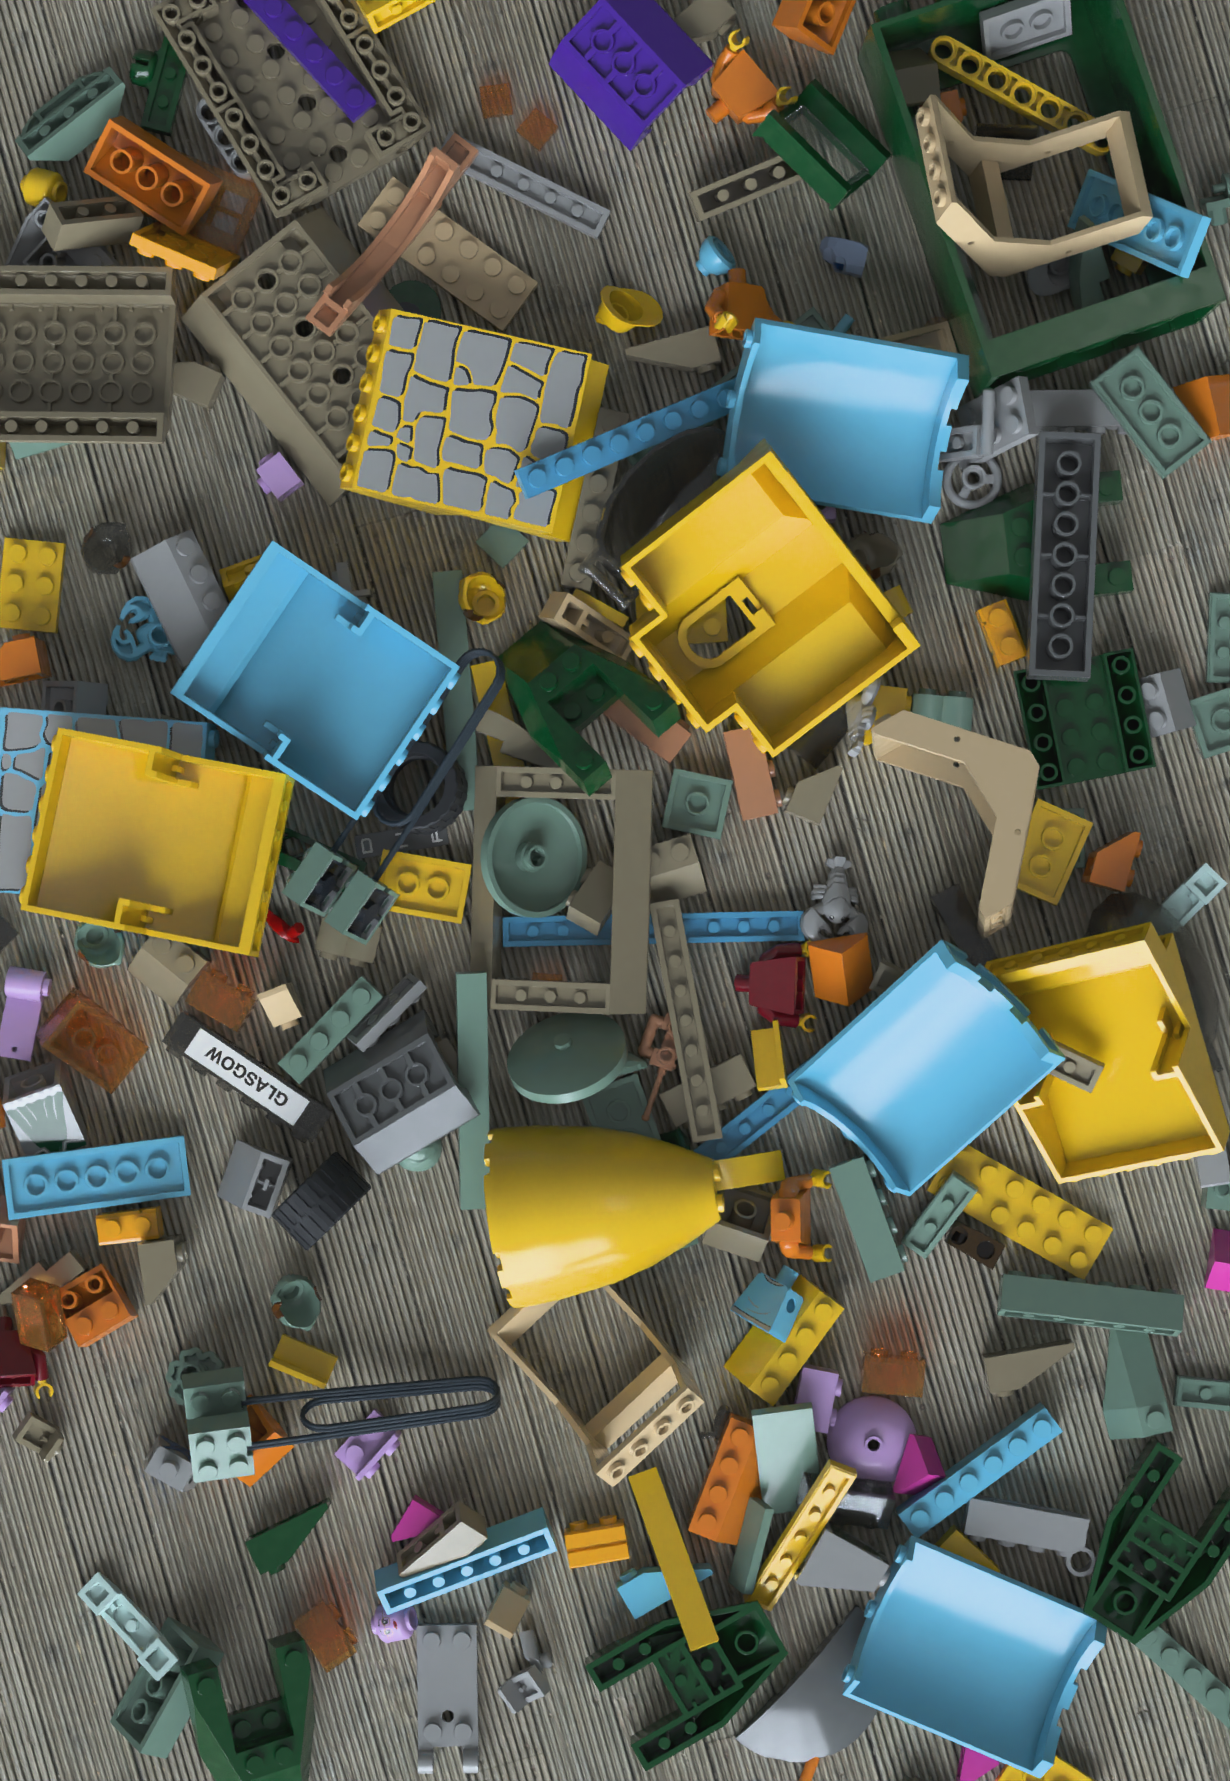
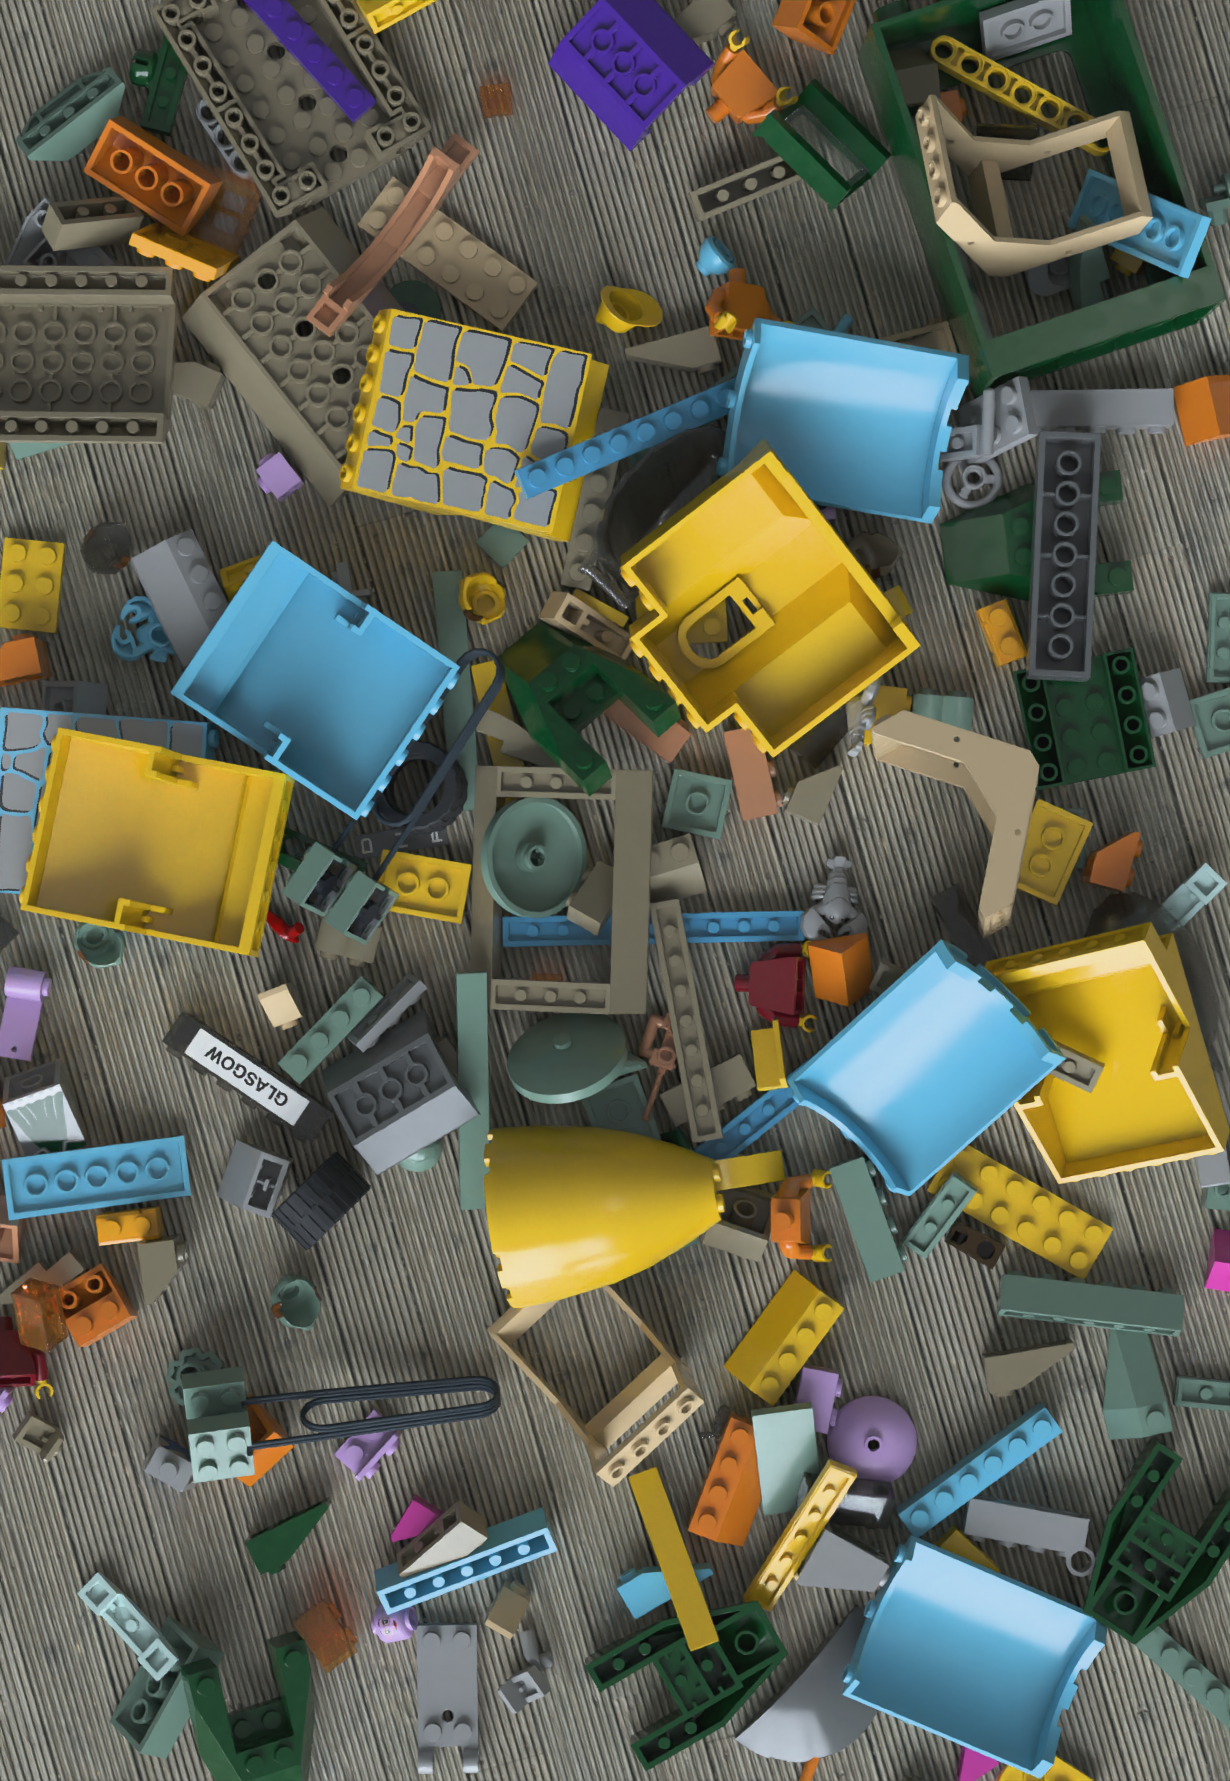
yellow head [20,167,68,207] -> none
clear orange slope [36,987,149,1094] -> none
dark tan slope [127,936,212,1008] -> none
clear orange brick [185,968,258,1032] -> none
yellow panel [268,1333,338,1389] -> none
light grey plate [440,131,611,240] -> none
clear orange tile [516,107,559,152] -> none
light orange brick [564,1515,630,1569] -> none
sand green tile [728,1497,774,1594] -> none
medium azure torso [730,1265,803,1343] -> none
sand blue rock [819,236,869,278] -> none
clear orange brick [860,1348,926,1398] -> none
dark pink slope [892,1434,946,1495] -> none
sand green tile [1089,346,1212,480] -> none

